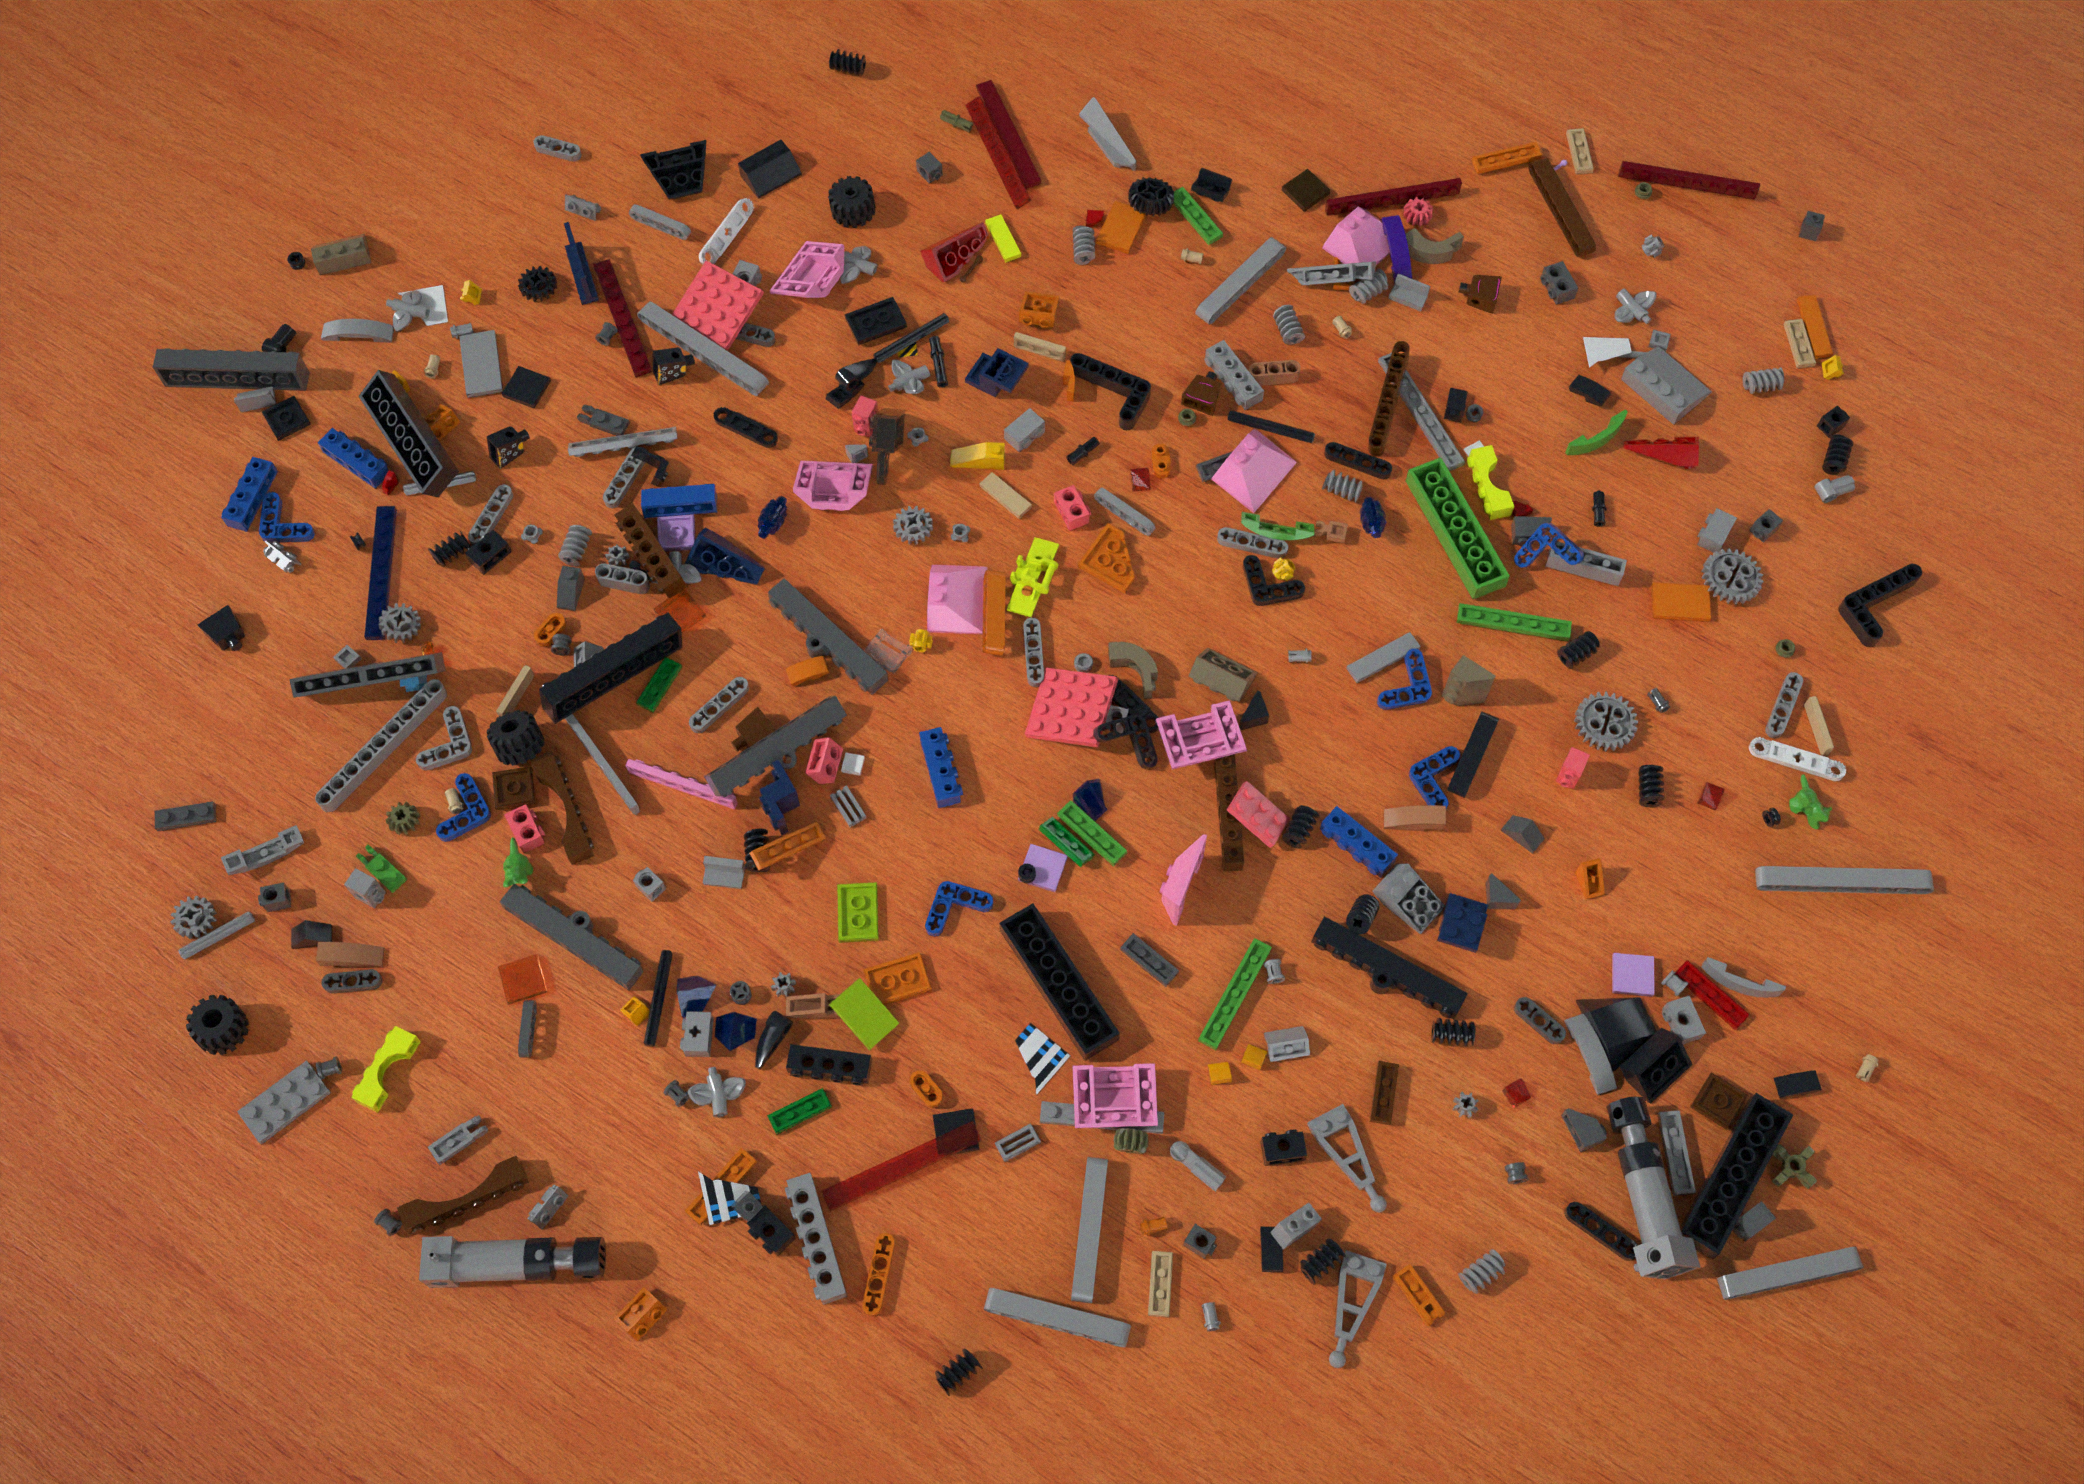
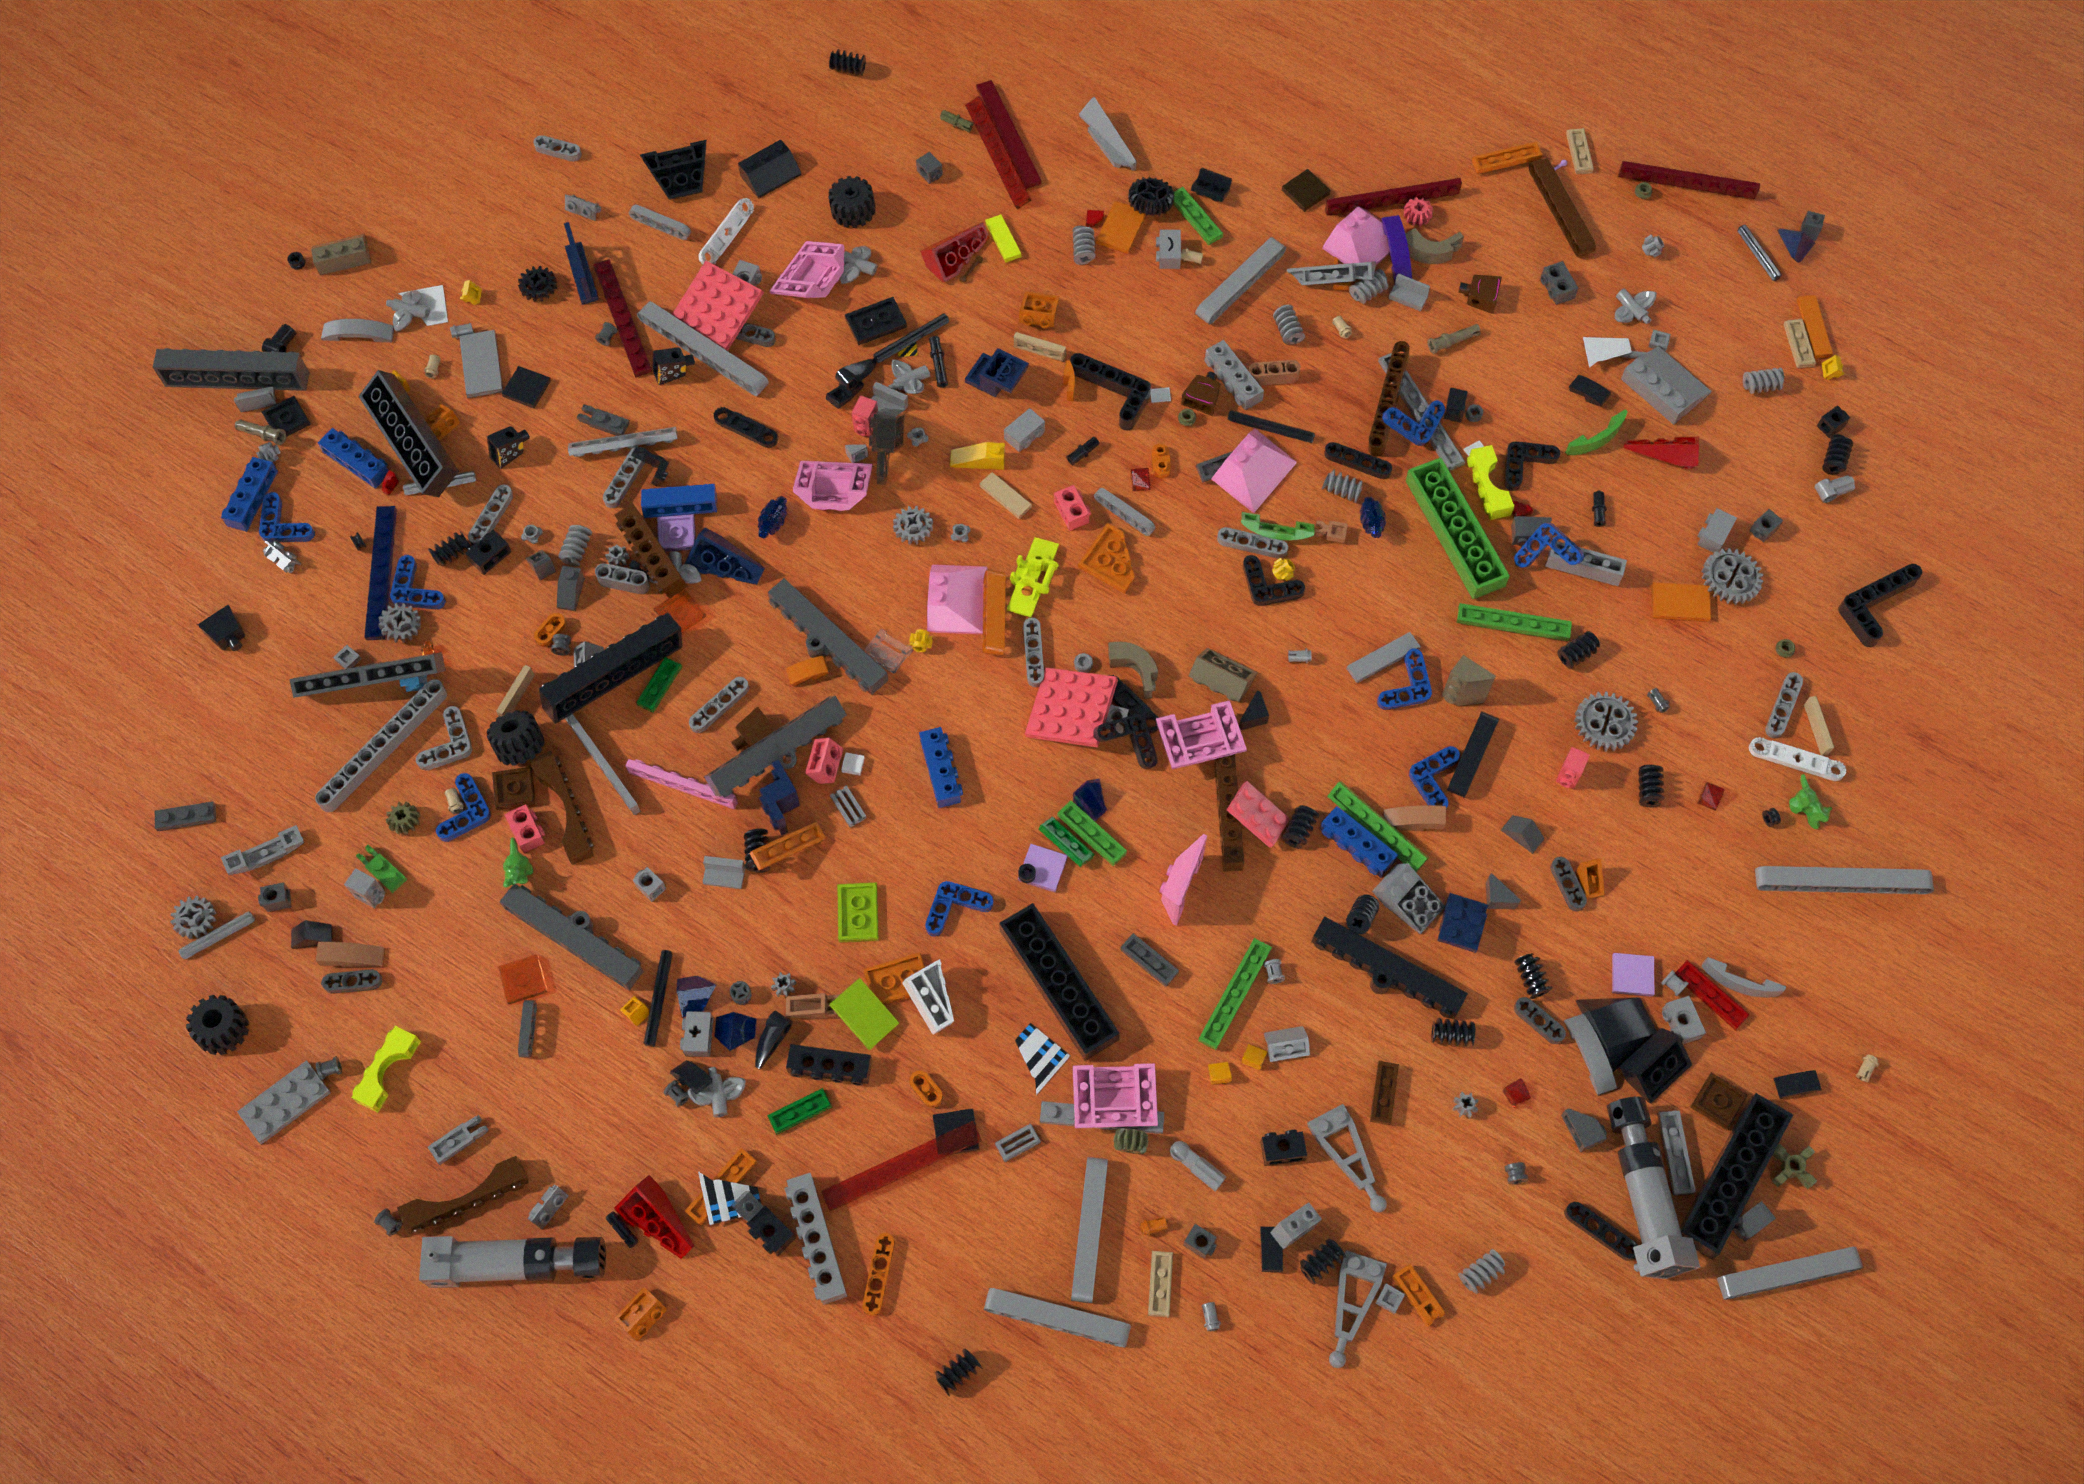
none -> dark tan pin [235,419,286,445]
none -> light grey gear [256,442,281,462]
none -> blue beam [390,555,446,610]
none -> dark grey slope [526,550,556,581]
none -> black axle [606,1211,638,1248]
none -> red wedge [614,1175,694,1259]
none -> black slope [670,1060,712,1094]
none -> light grey panel [871,382,909,421]
none -> white wedge [902,959,954,1035]
none -> white sticker [1150,387,1171,403]
none -> light grey brick [1156,230,1181,269]
none -> bright green plate [1327,781,1429,872]
none -> light grey plate [1376,1283,1405,1314]
none -> blue beam [1382,400,1445,446]
none -> dark tan pin [1427,324,1481,354]
none -> black beam [1504,441,1560,491]
none -> black piece [1514,953,1553,999]
none -> dark grey beam [1550,857,1587,911]
none -> axle [1737,225,1782,281]
none -> clear blue slope [1777,228,1815,263]

